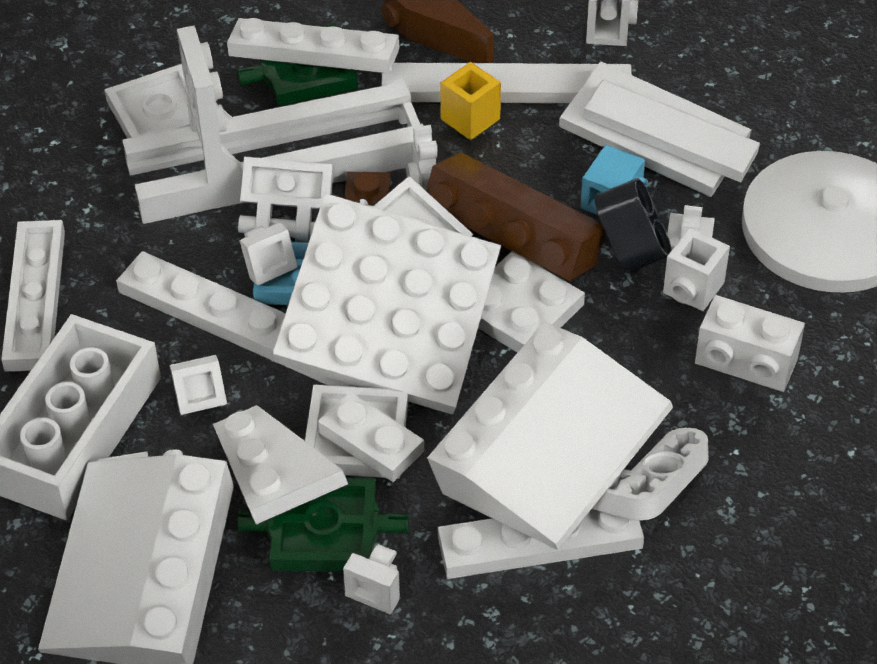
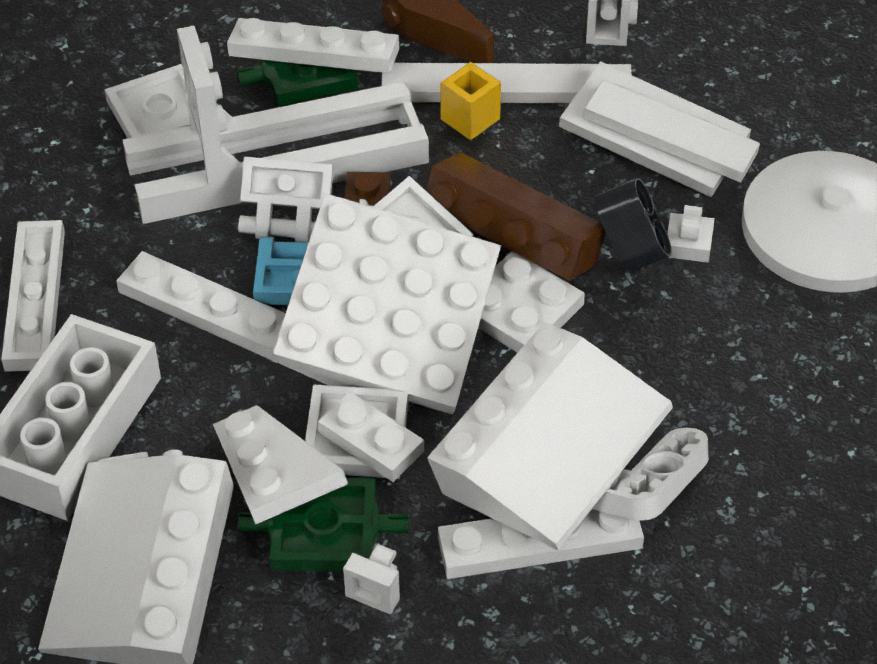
white tile [169,355,227,415] -> none
white tile [239,223,298,286] -> none
white plate [406,125,437,191] -> none
medium azure brick [580,145,648,215] -> none
white brick [663,228,730,311] -> none
white brick [695,295,805,392] -> none

